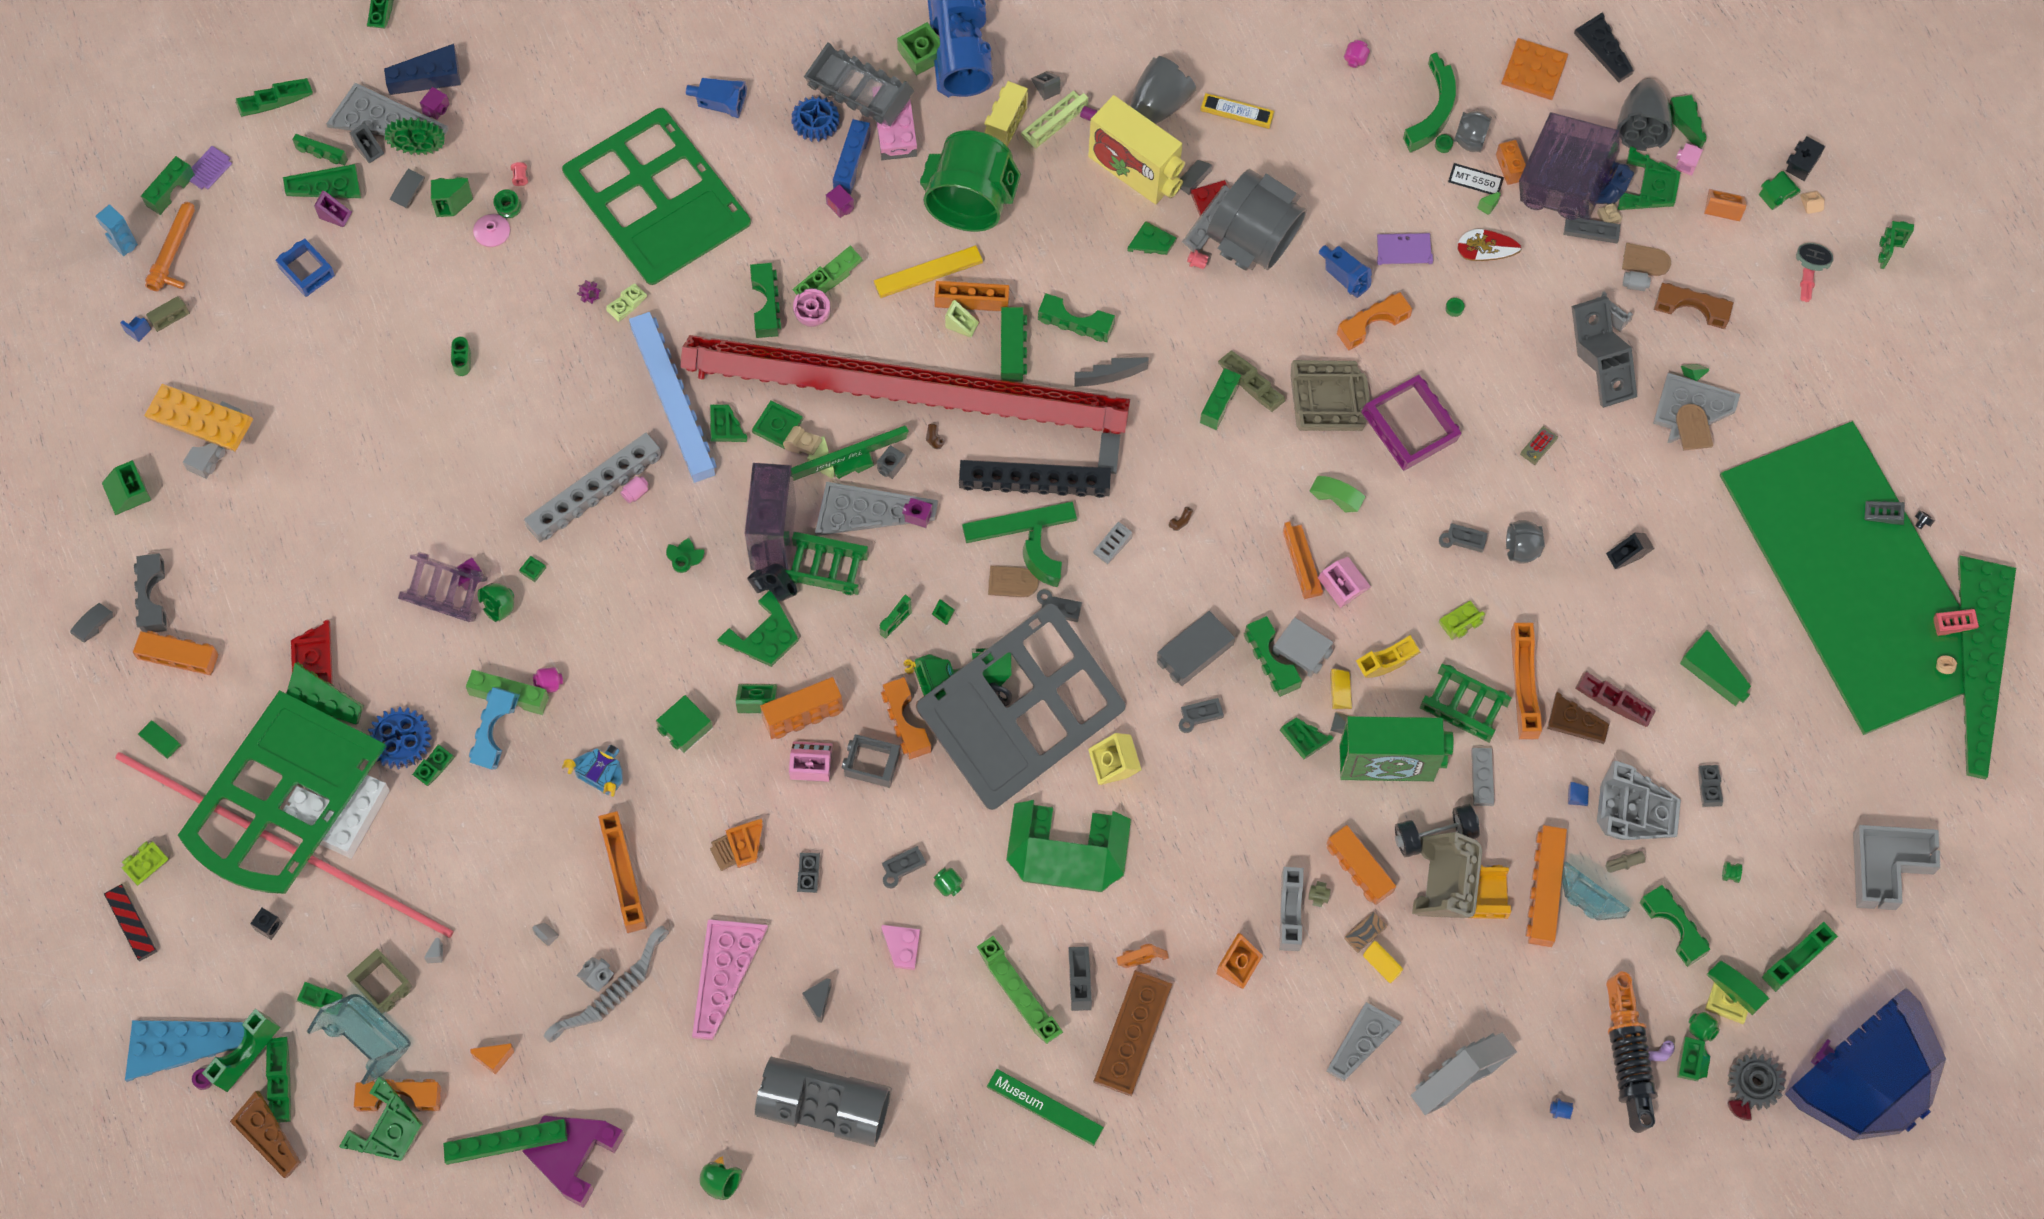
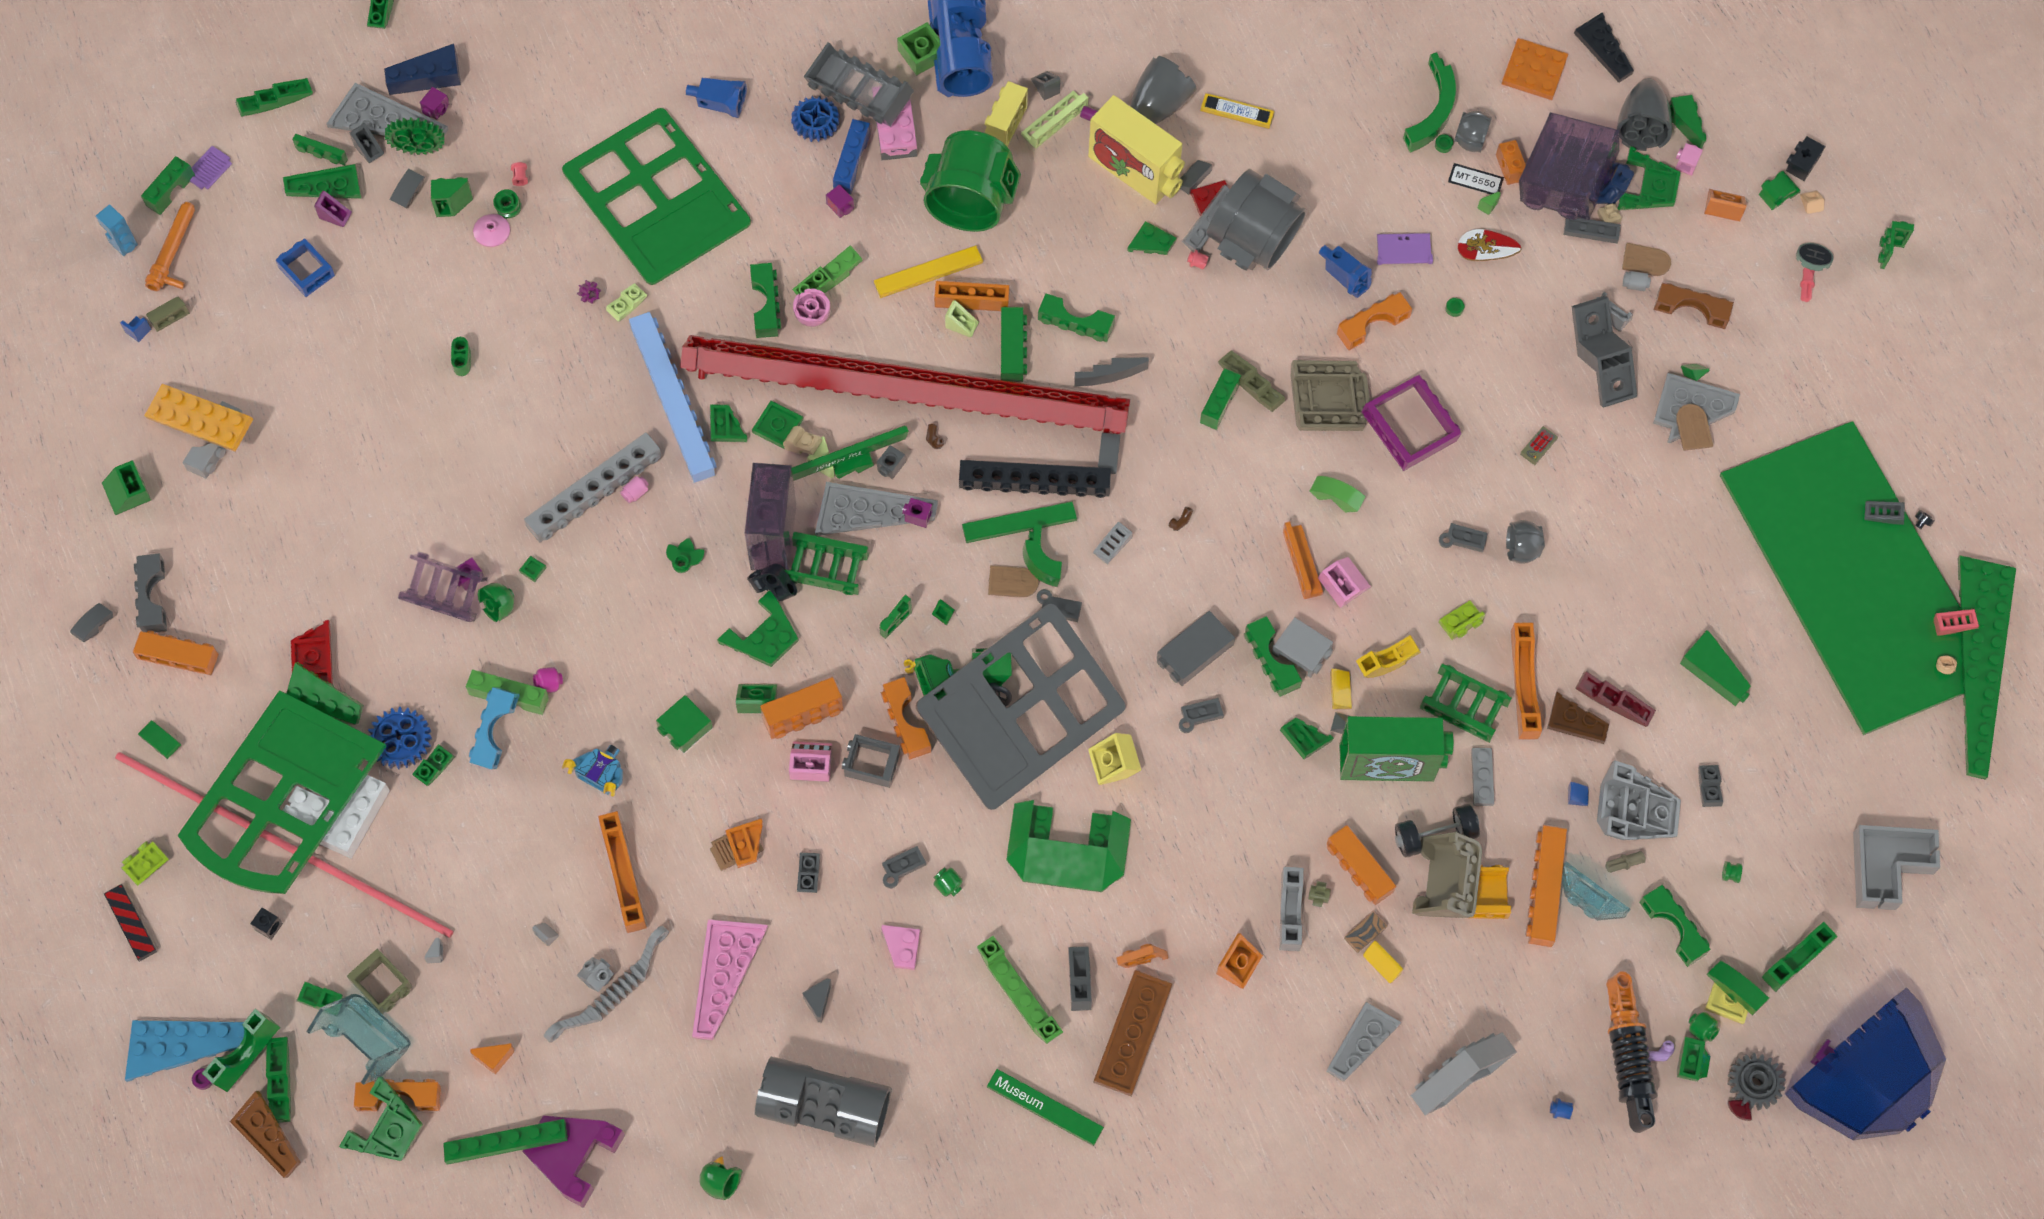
dark pink head [1344,40,1370,68] -> none
black slope [1606,533,1655,569] -> none

